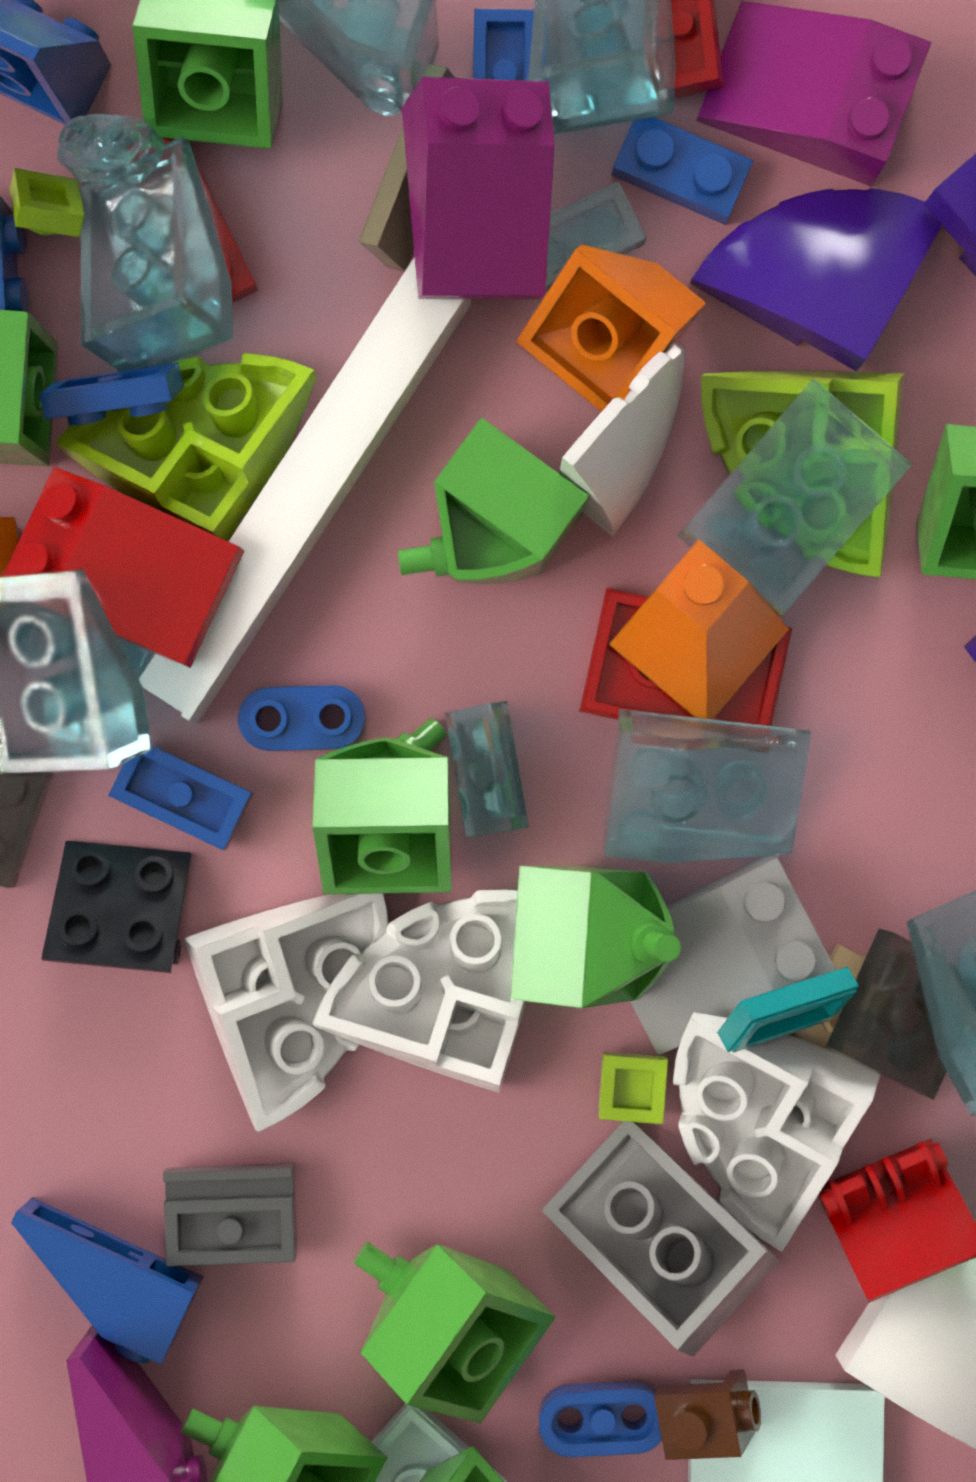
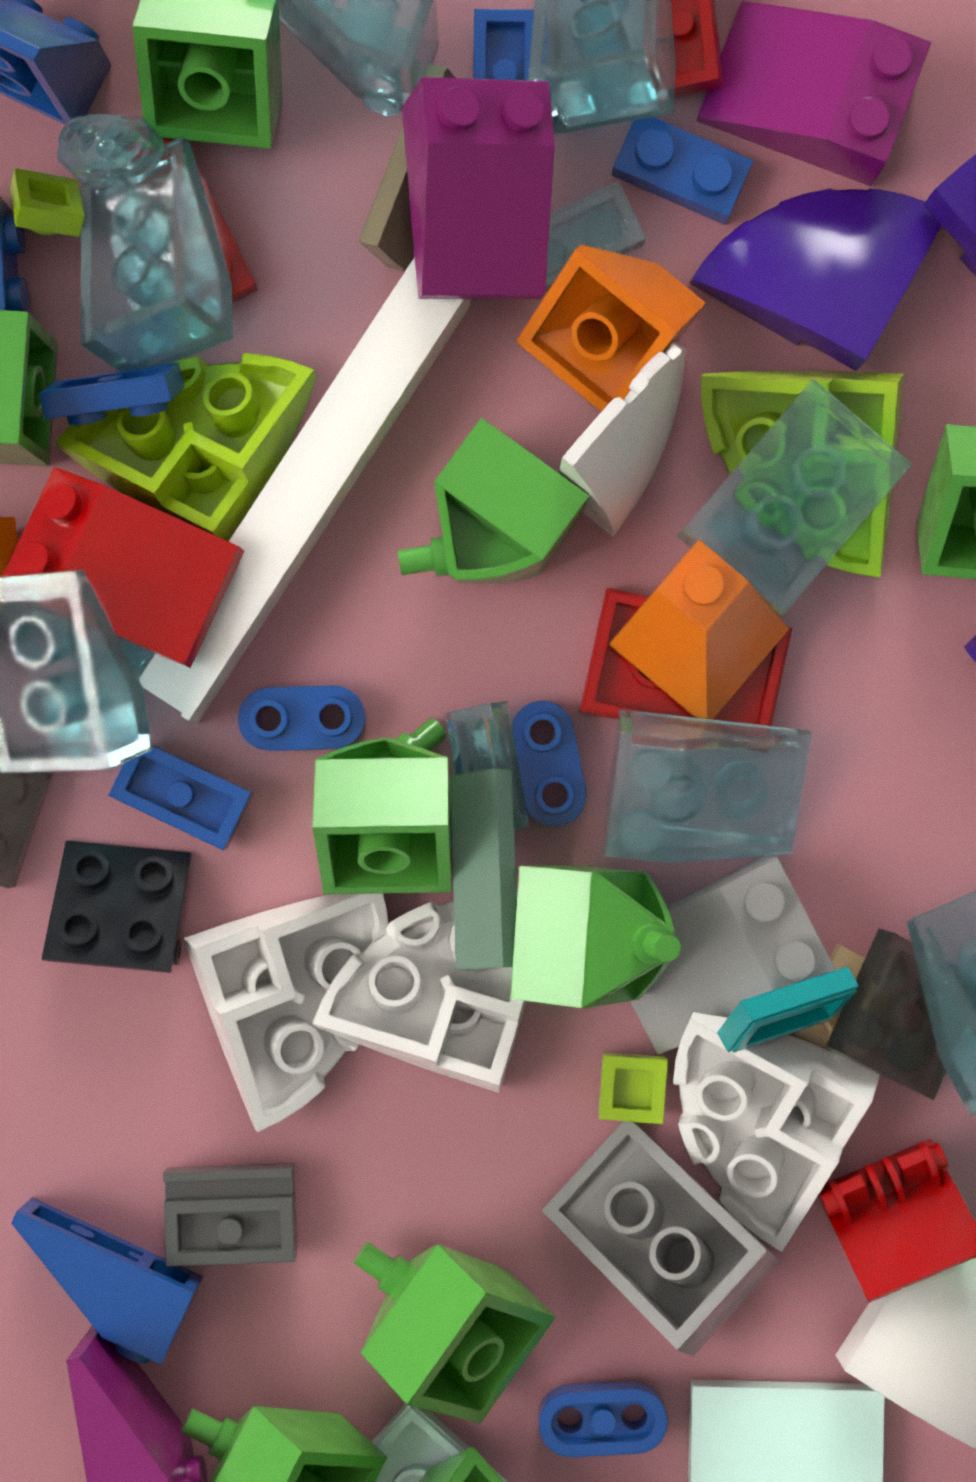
reddish brown bracket [654,1369,761,1460] -> none
none -> sand green tile [450,768,517,970]
none -> blue plate [510,701,586,827]

